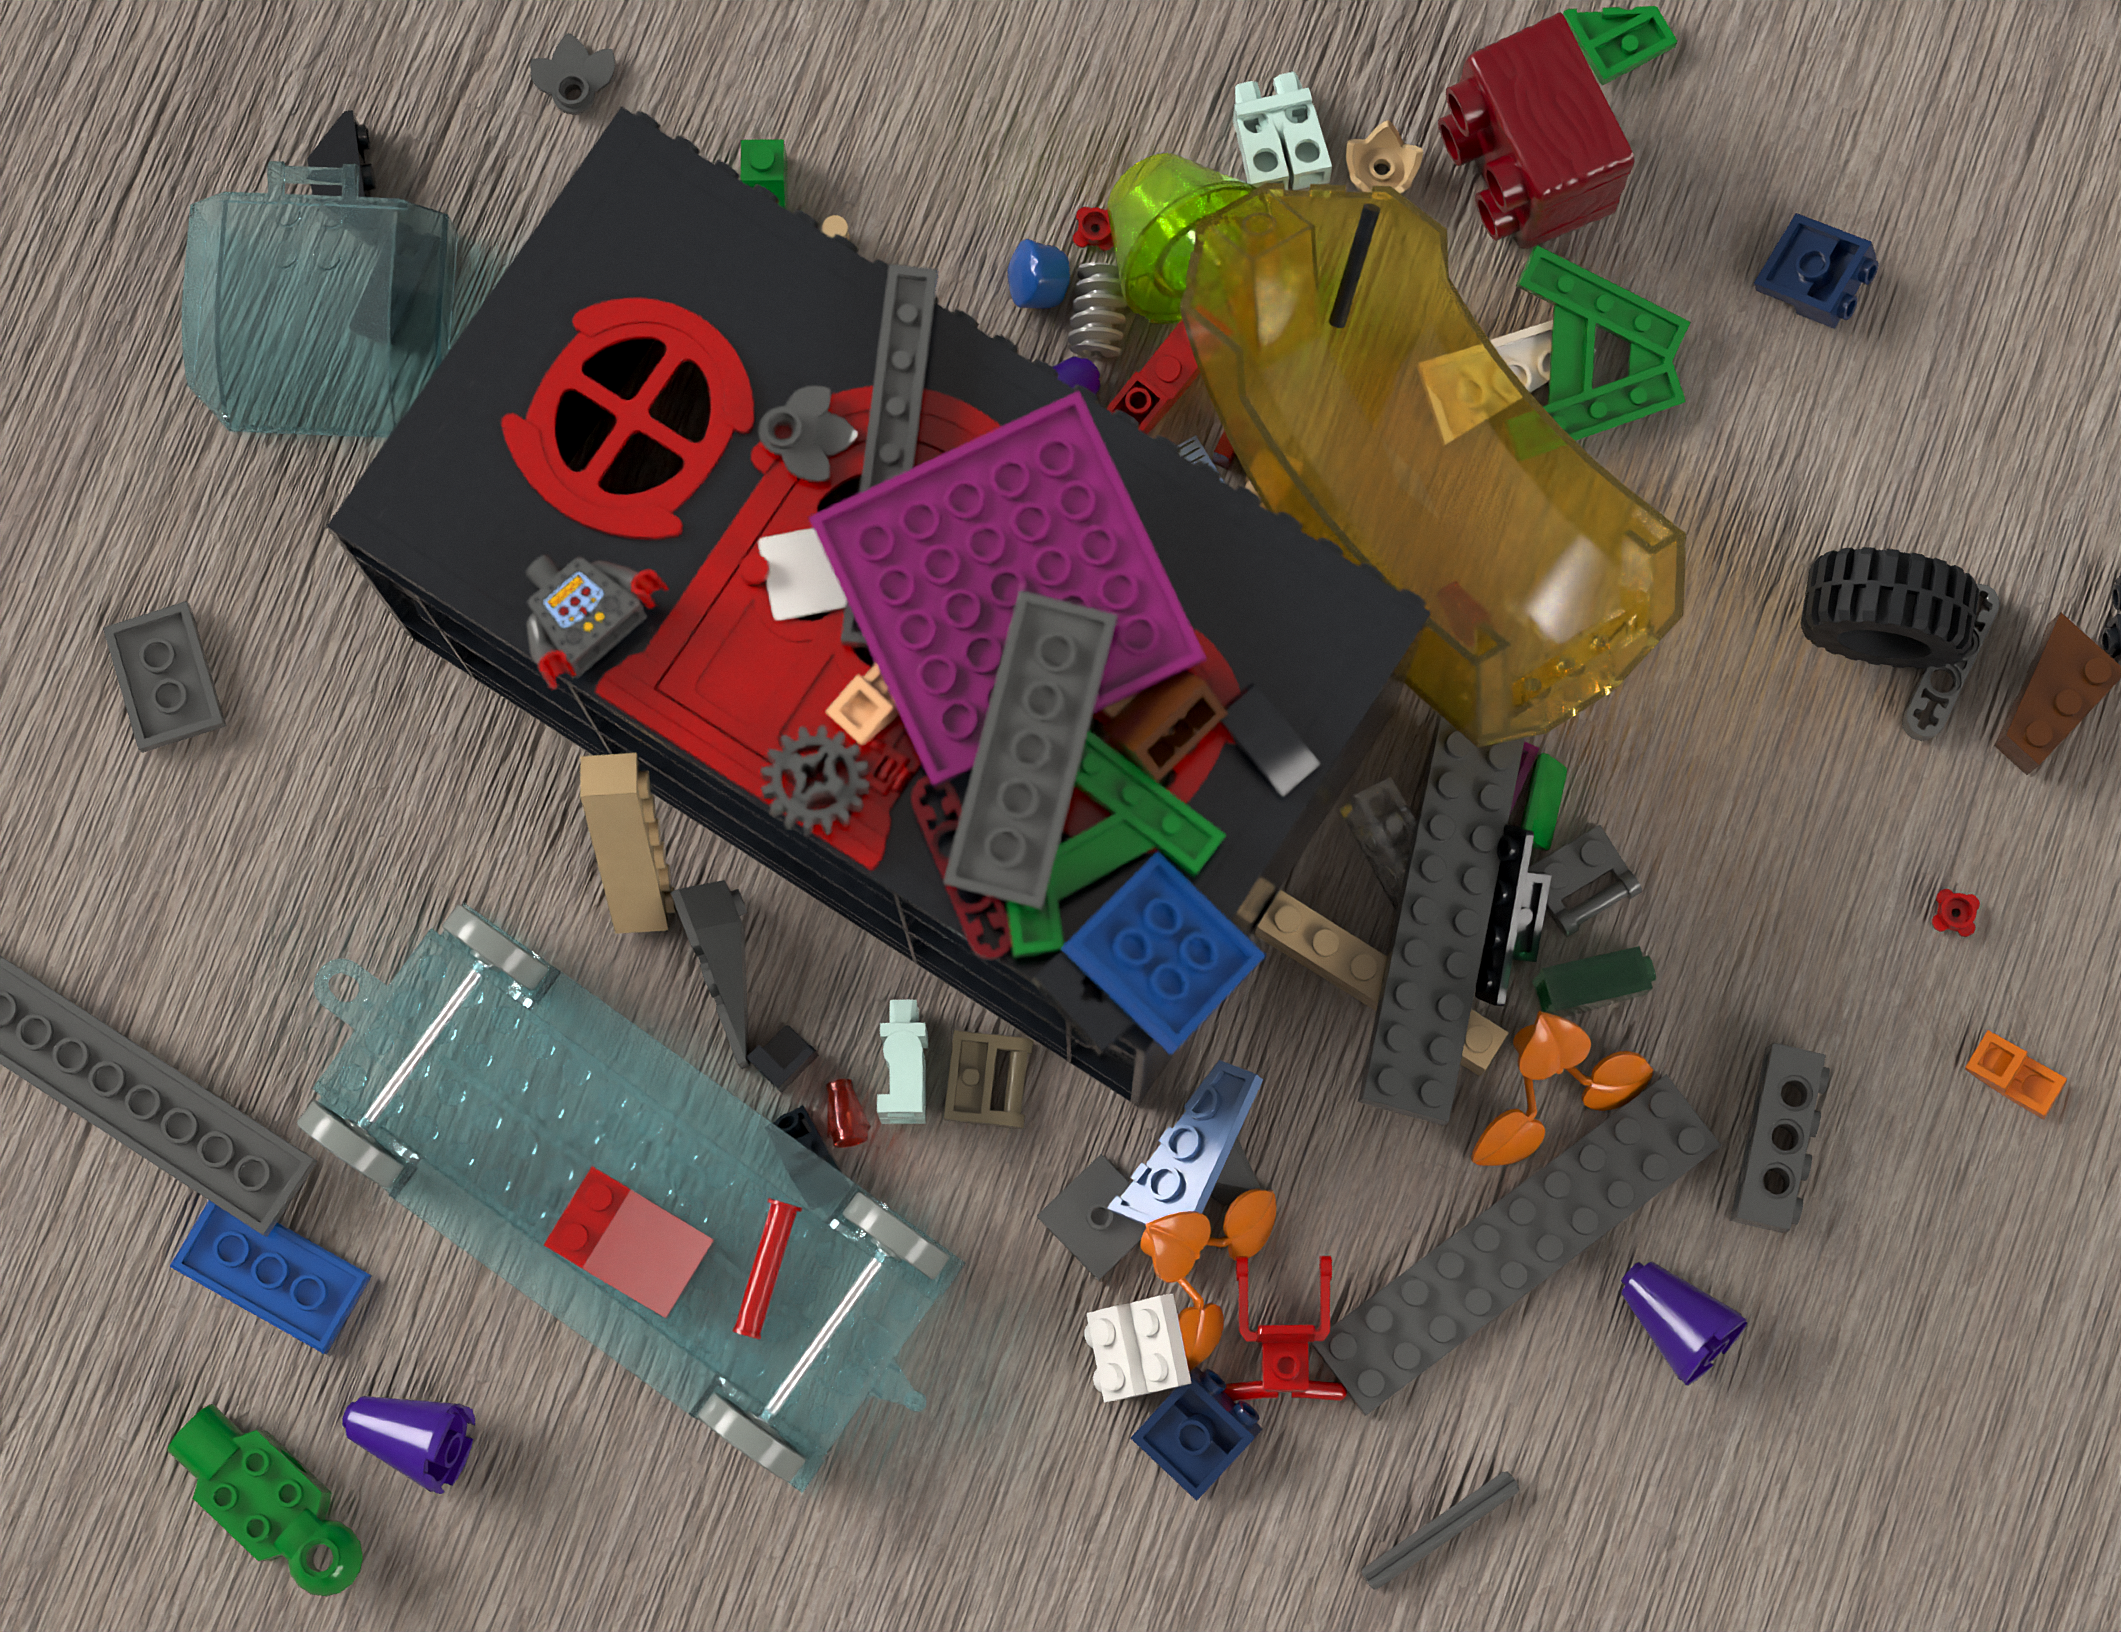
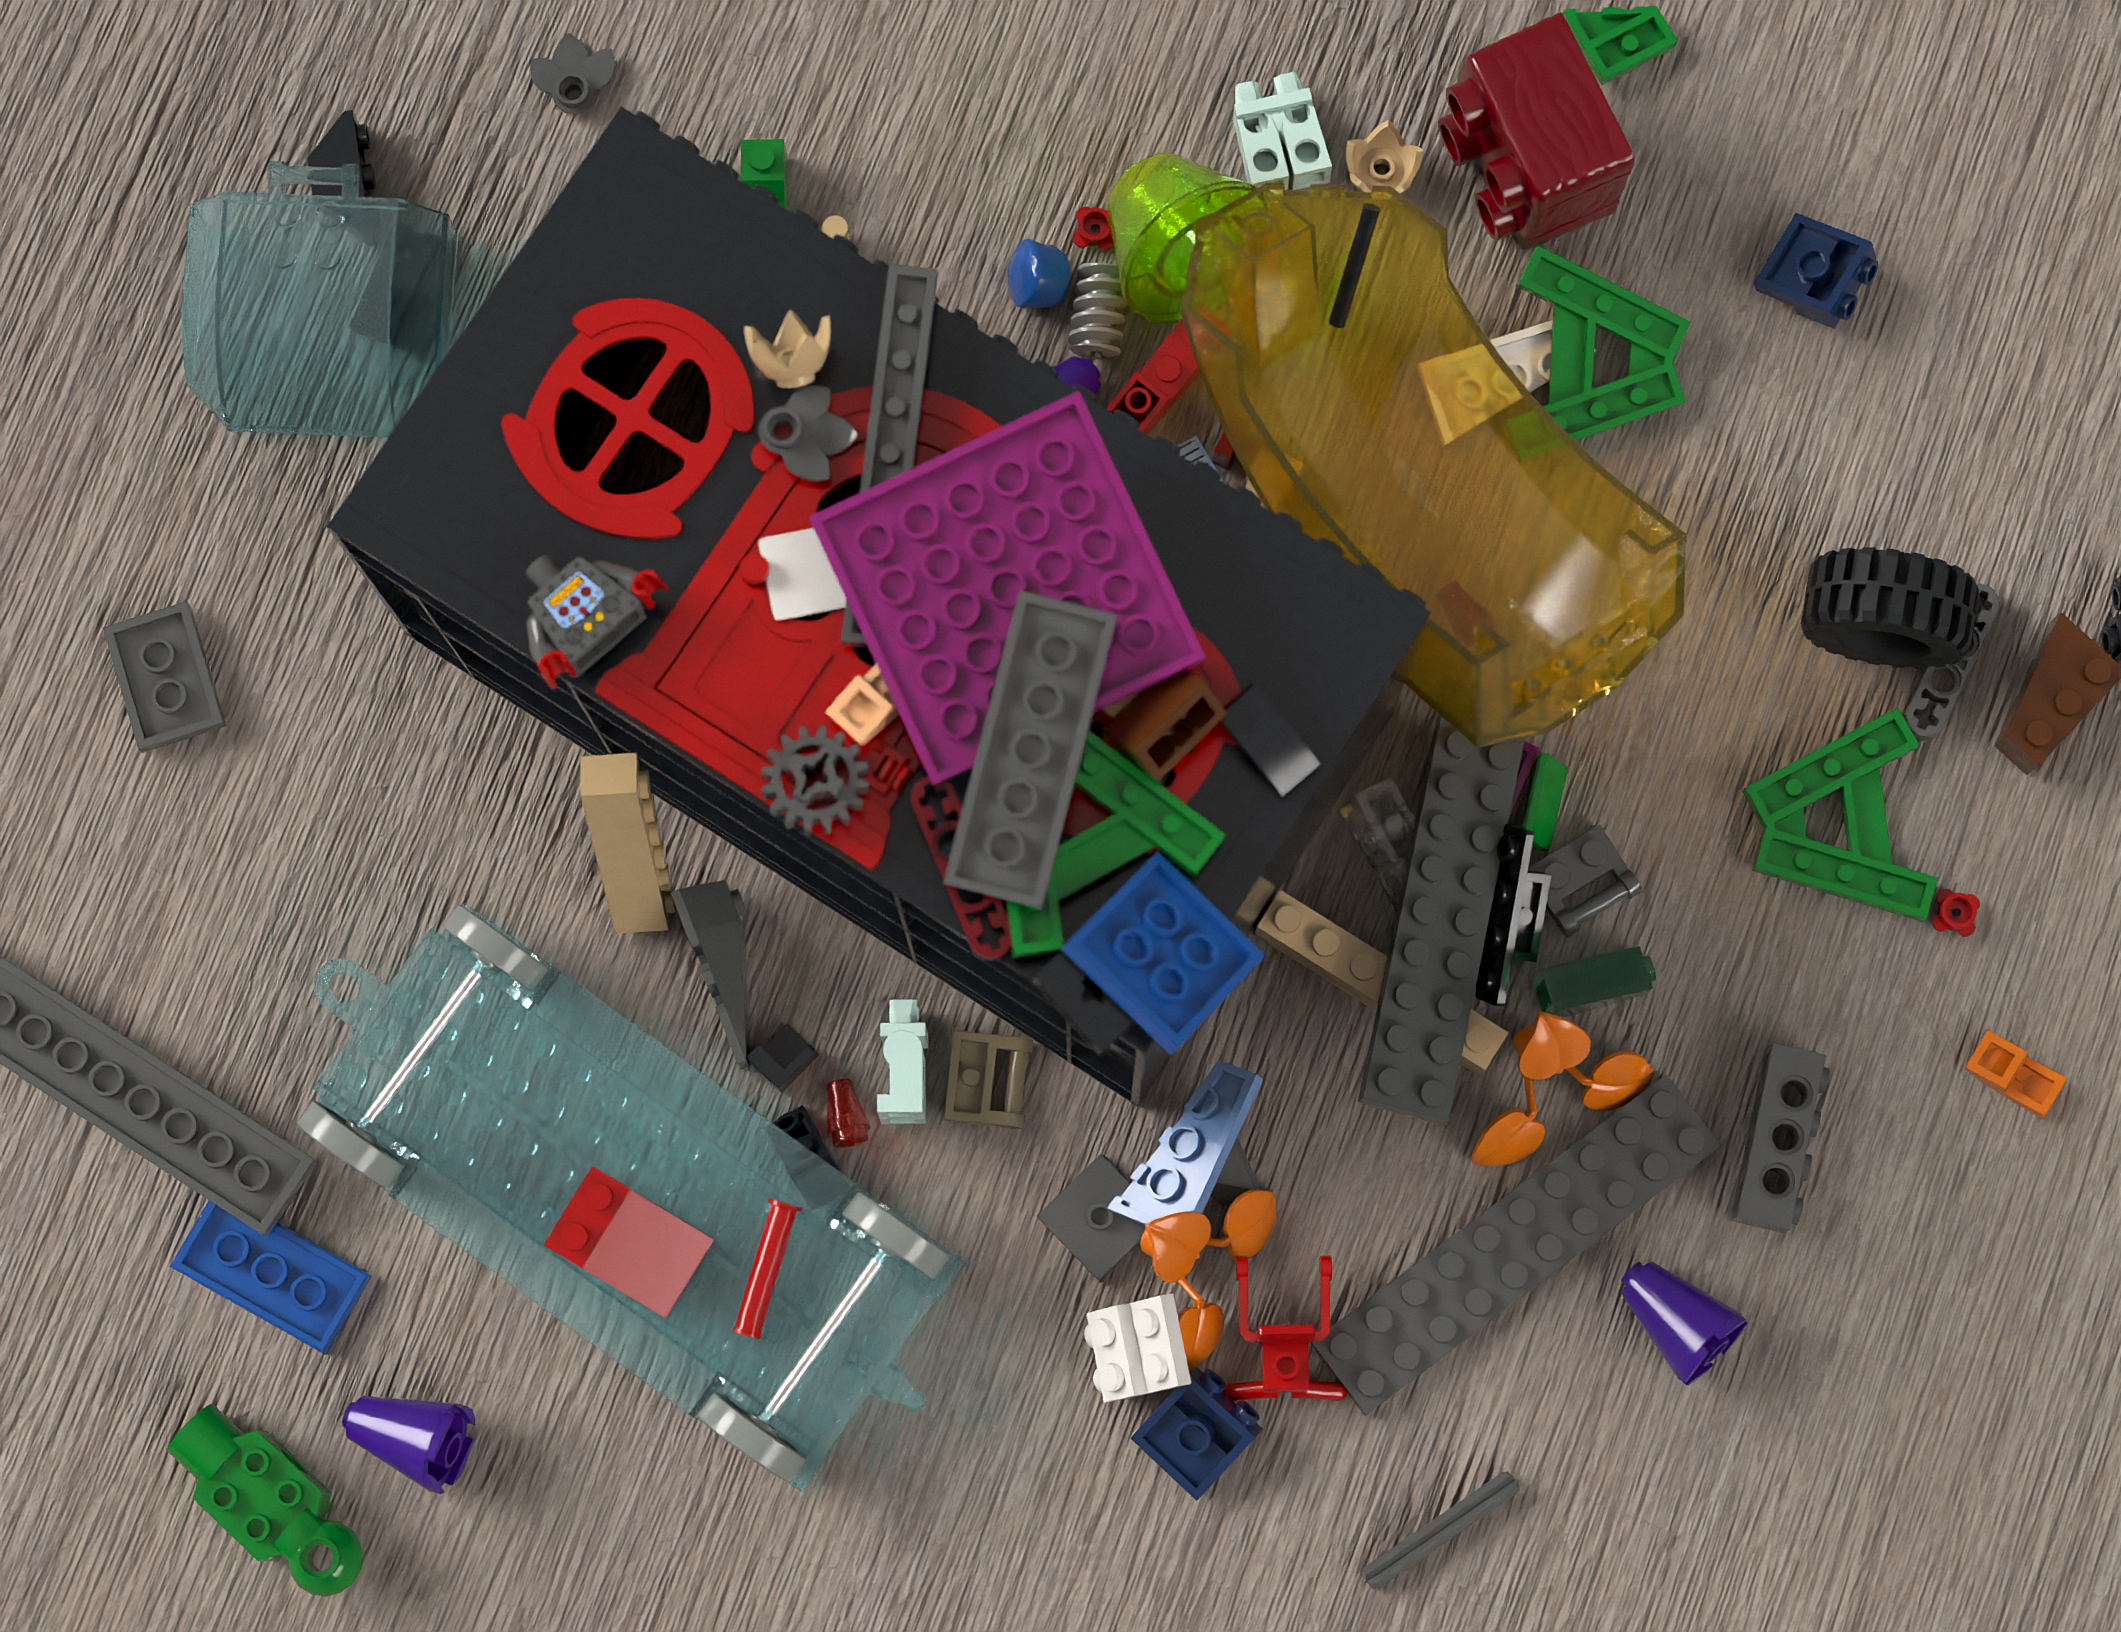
none -> tan piece [745,310,830,388]
none -> green plate [1742,707,1938,922]

